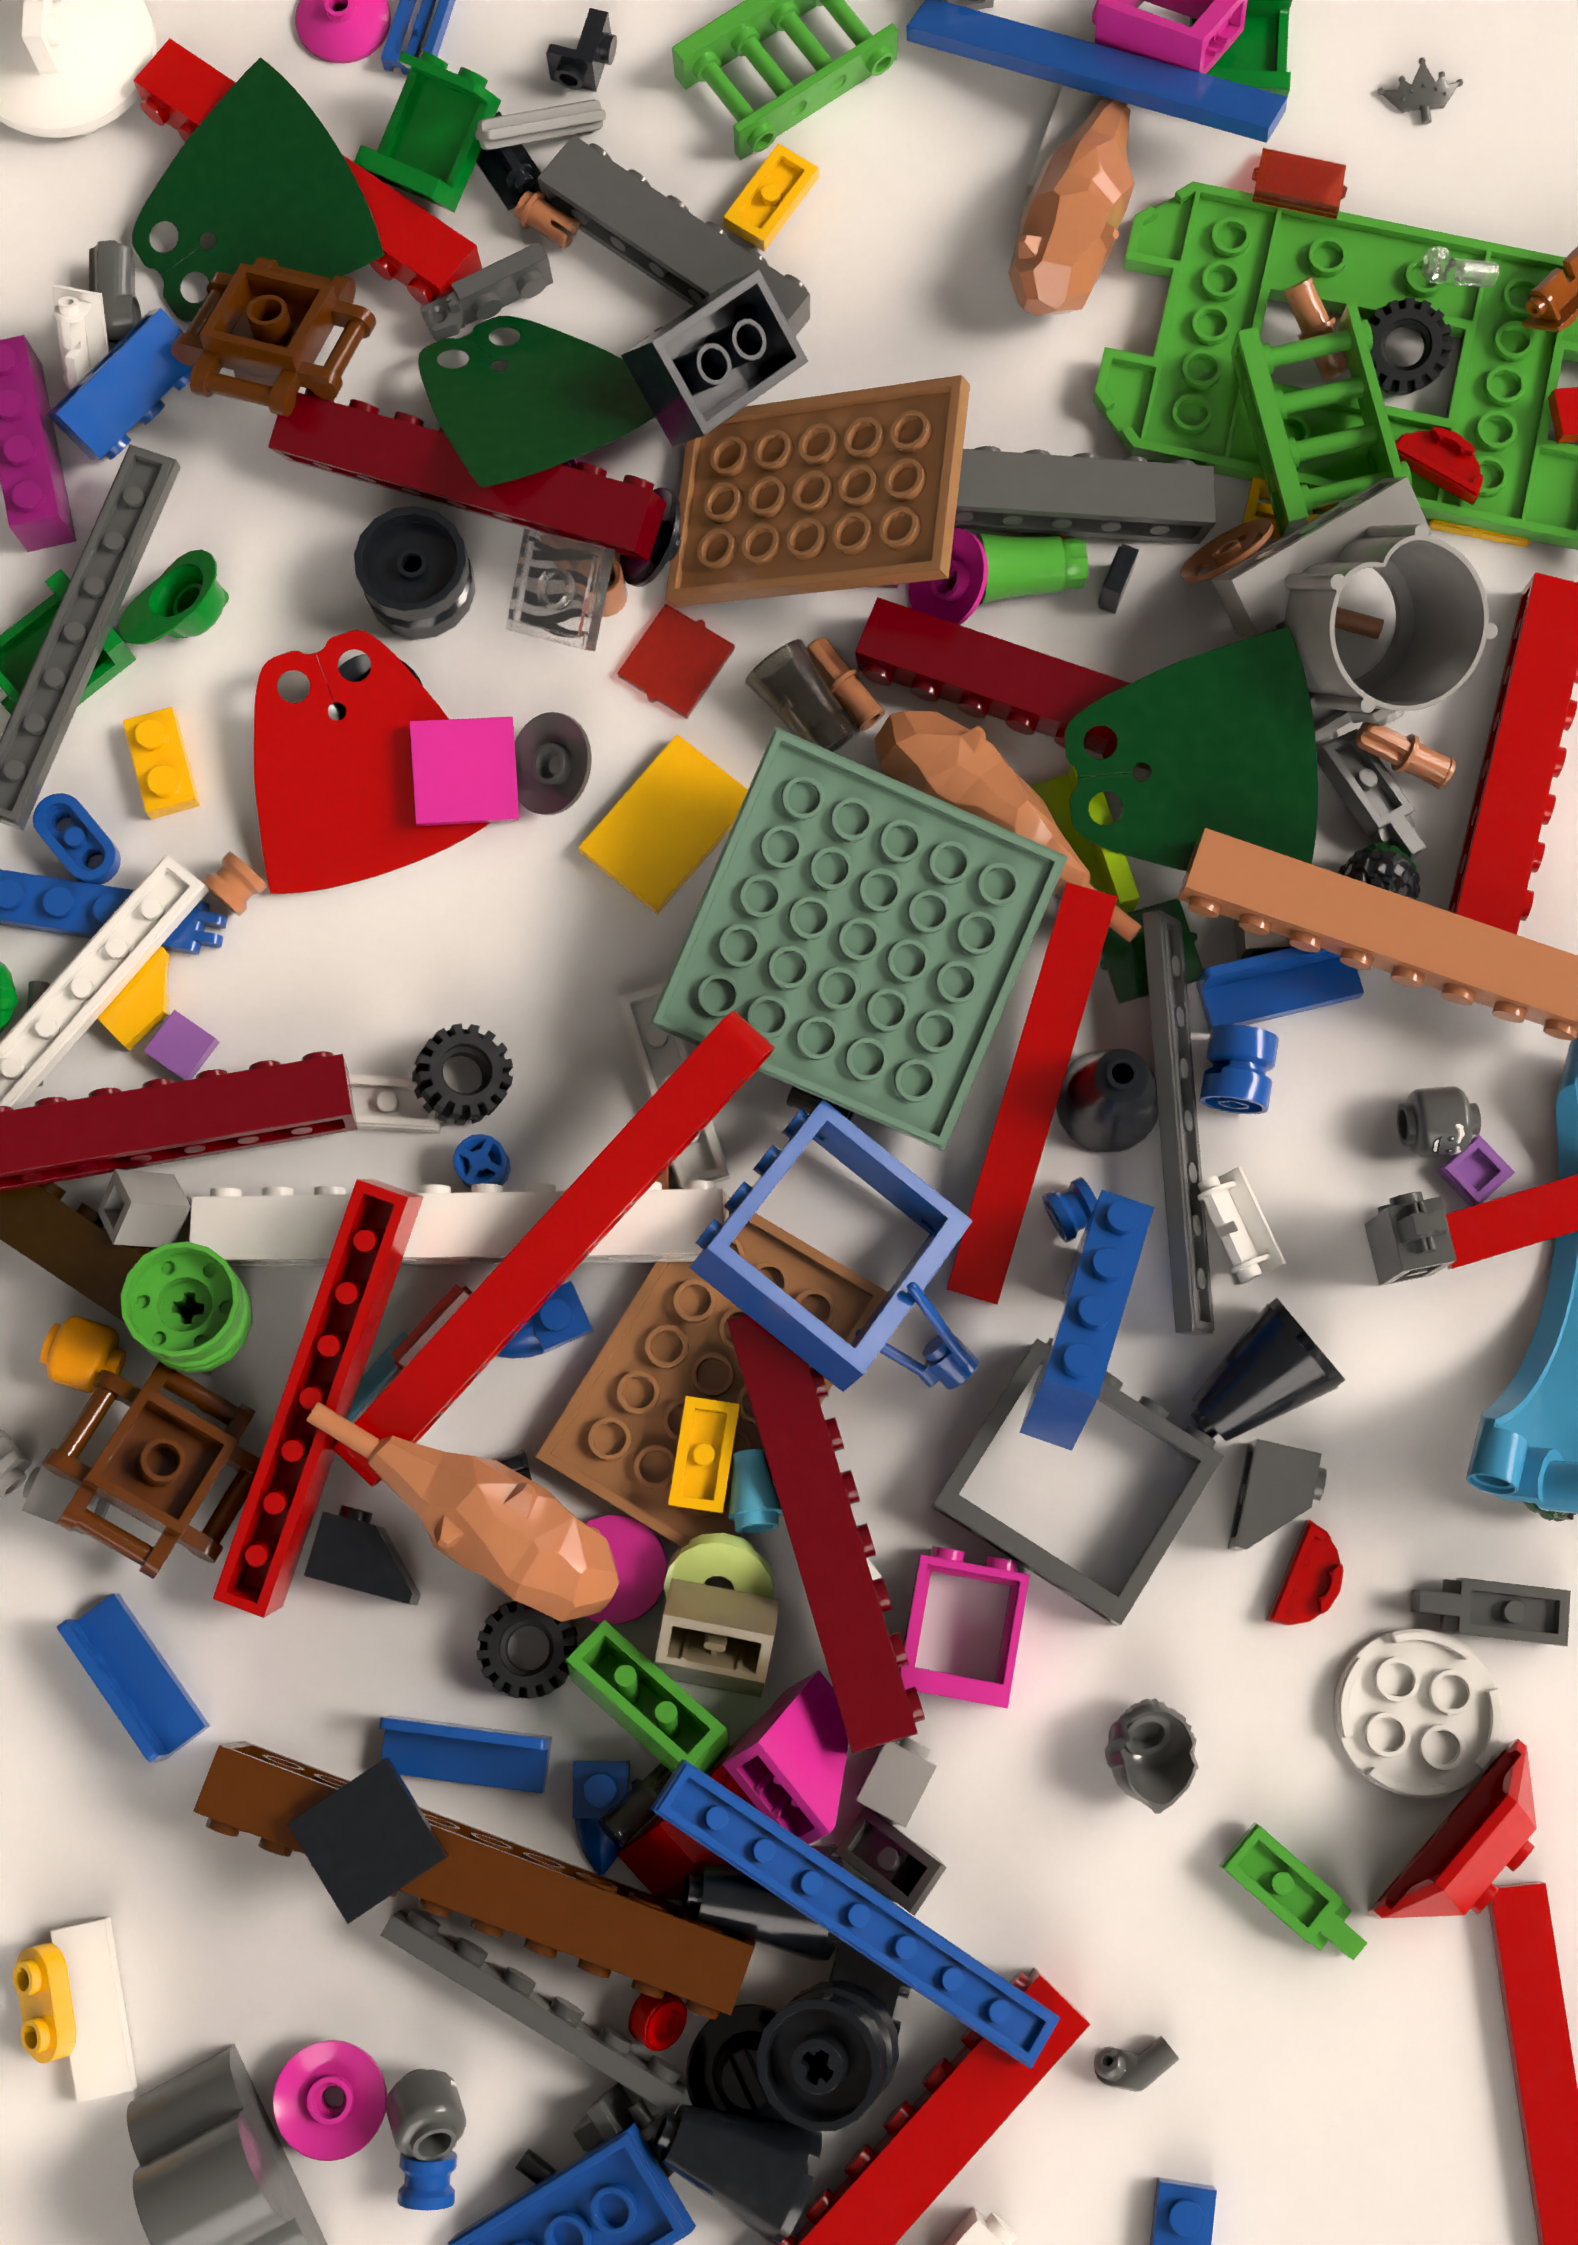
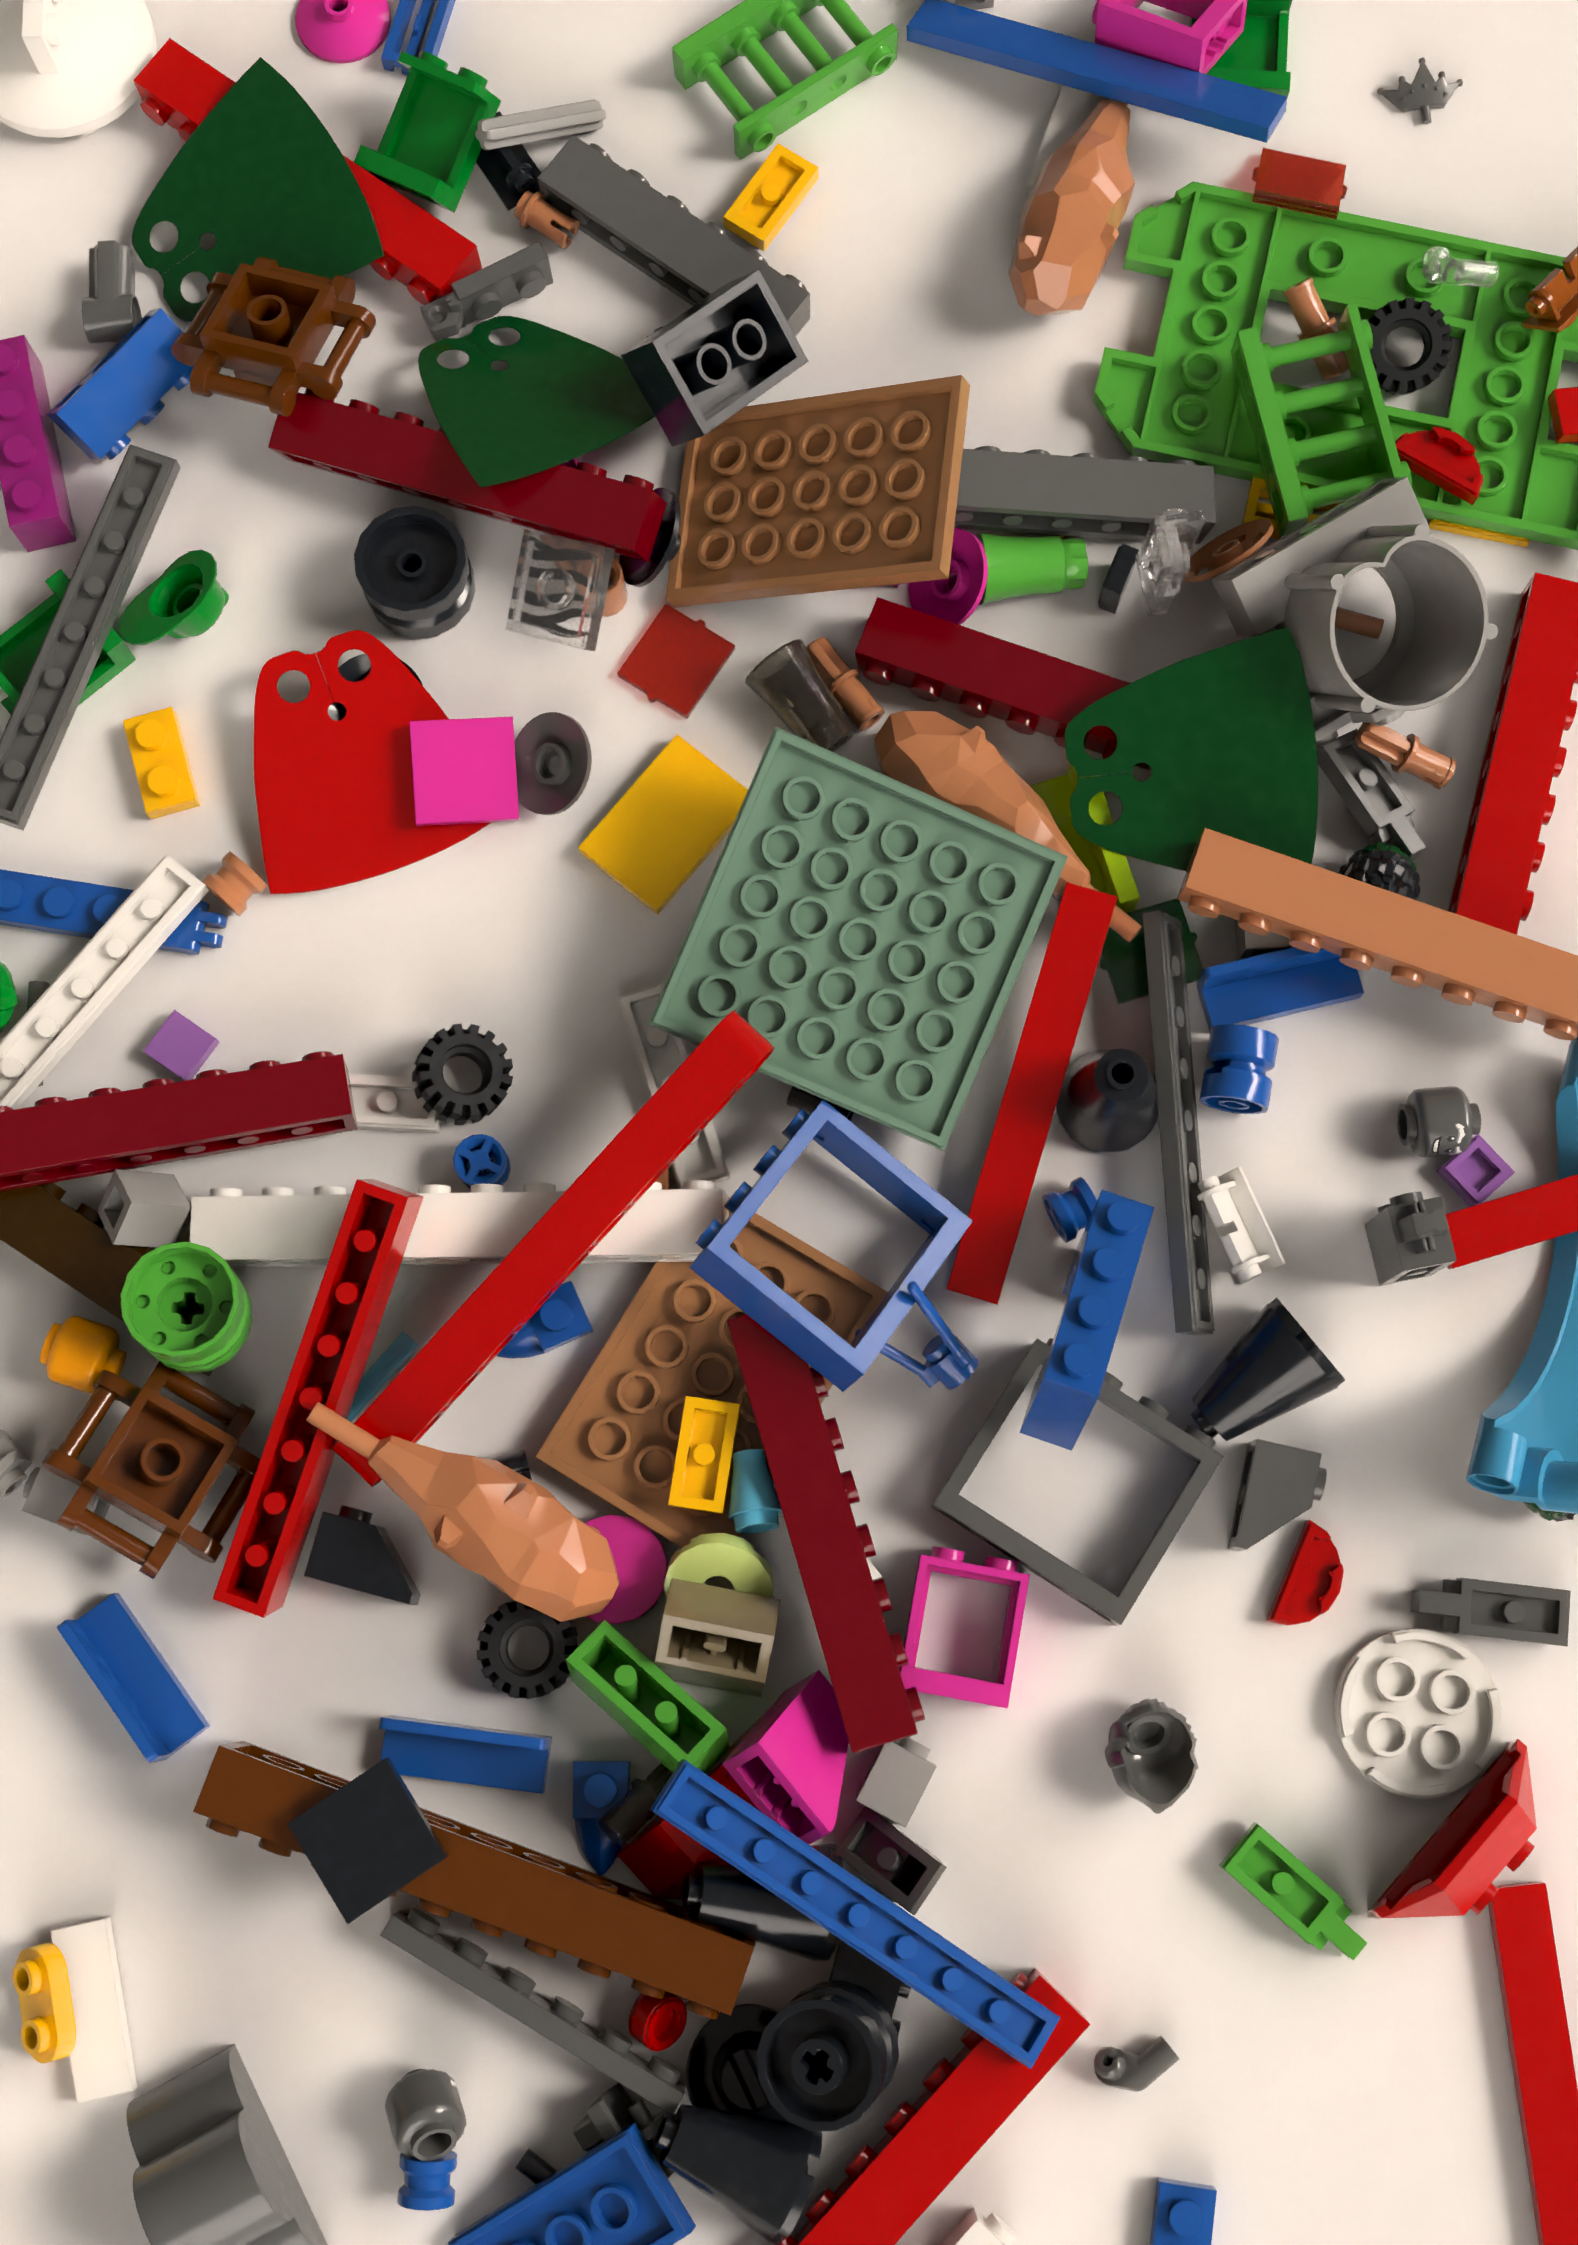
blue plate [33,793,121,885] -> none
white hinge [52,284,109,390] -> none
yellow tile [97,946,170,1051] -> none
dark pink dish [273,2040,387,2161] -> none
clear red piece [390,1284,473,1371] -> none
black bracket [546,8,617,91] -> none
none -> clear bracket [1136,508,1205,616]

